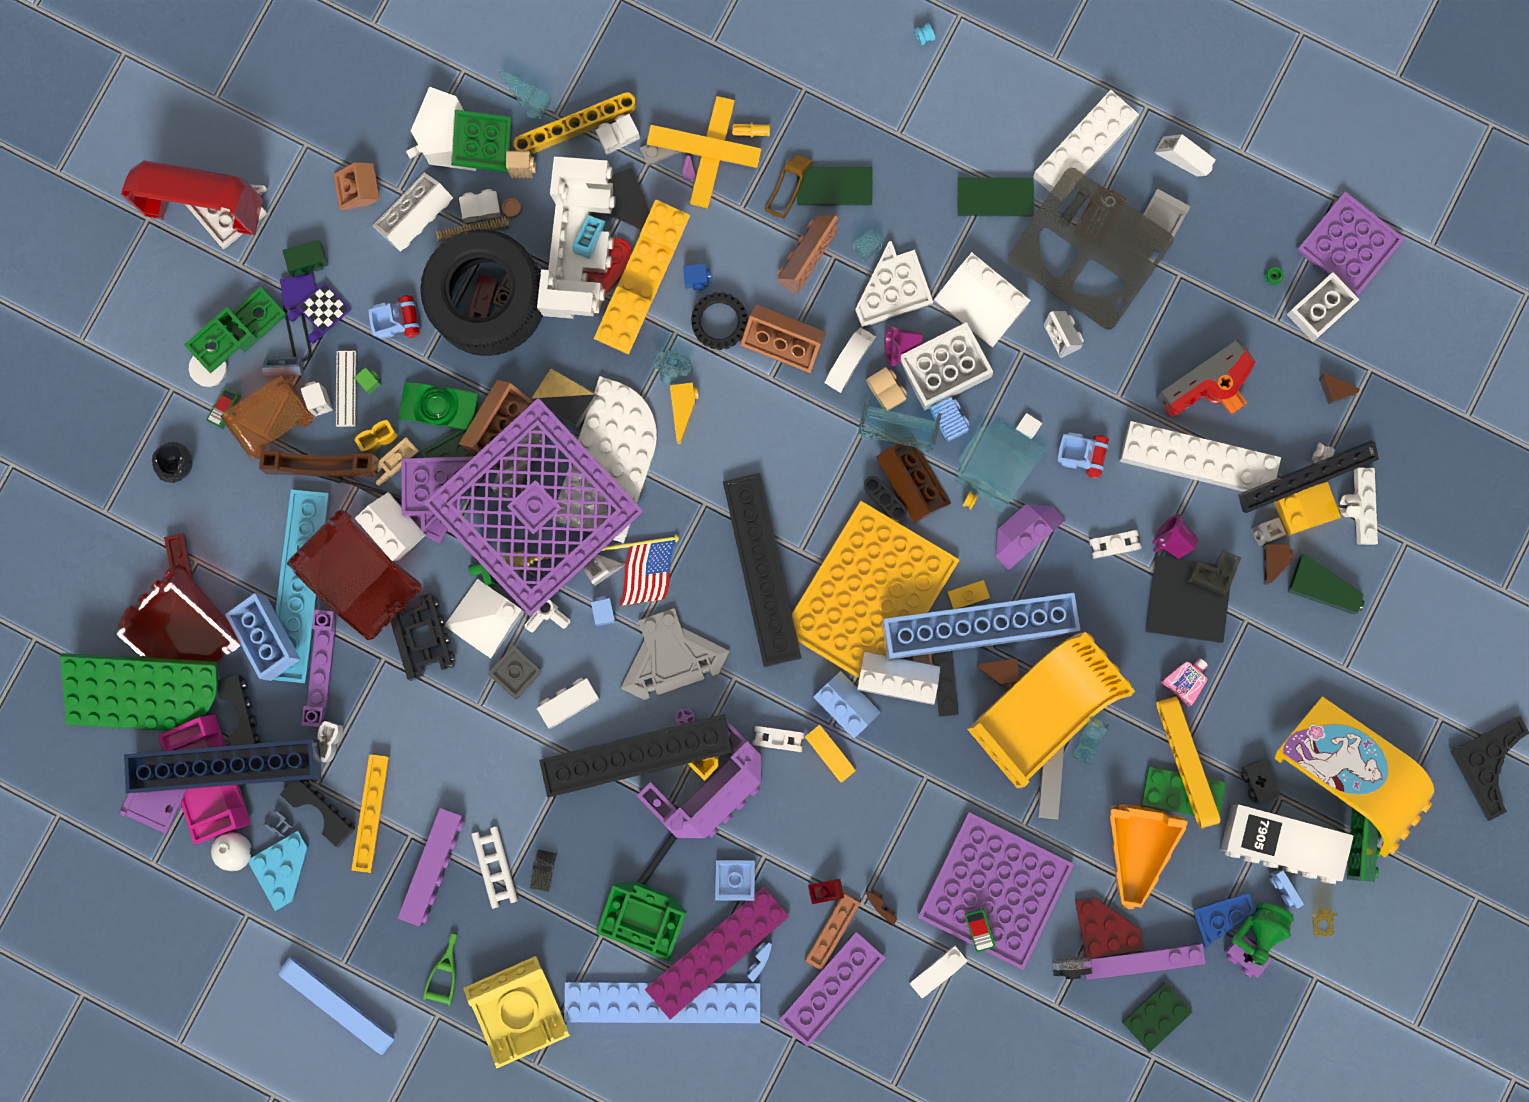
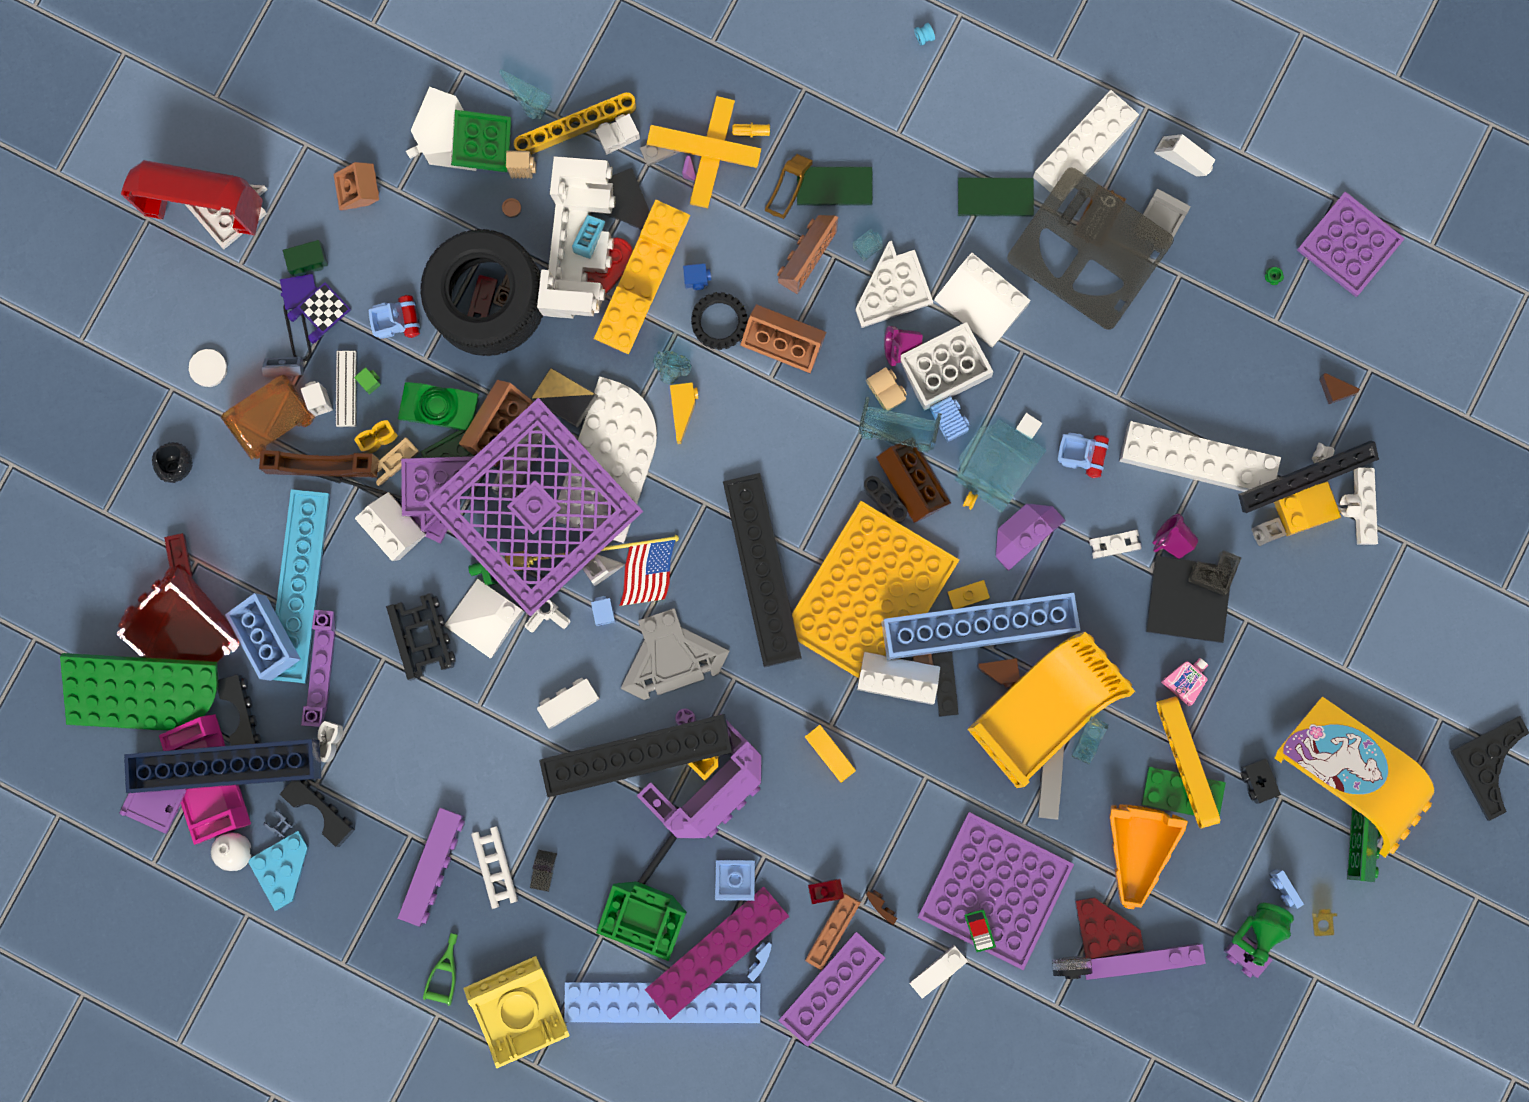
green bracket [184,286,287,374] -> none
slope [206,388,242,429] -> none
light blue beam [277,957,395,1055] -> none
clear red windscreen [287,510,422,640] -> none
yellow plate [352,754,390,873] -> none
white slope [372,172,453,252] -> none
tan piece [436,216,509,241] -> none
white brick [459,189,501,223] -> none
dark grey plate [488,645,542,700] -> none
white plate [752,726,805,752] -> none
light blue slope [813,671,881,740] -> none
white arch [825,327,876,393] -> none
white slope [1044,311,1084,358] -> none
dark green plate [1122,982,1192,1052] -> none
piece [1156,339,1256,418] -> none
blue wing [1193,893,1256,948] -> none
white brick [1220,805,1354,884] -> none
reddish brown slope [1263,544,1293,585] -> none
white brick [1287,272,1359,342] -> none
dark green slope [1288,554,1365,615] -> none

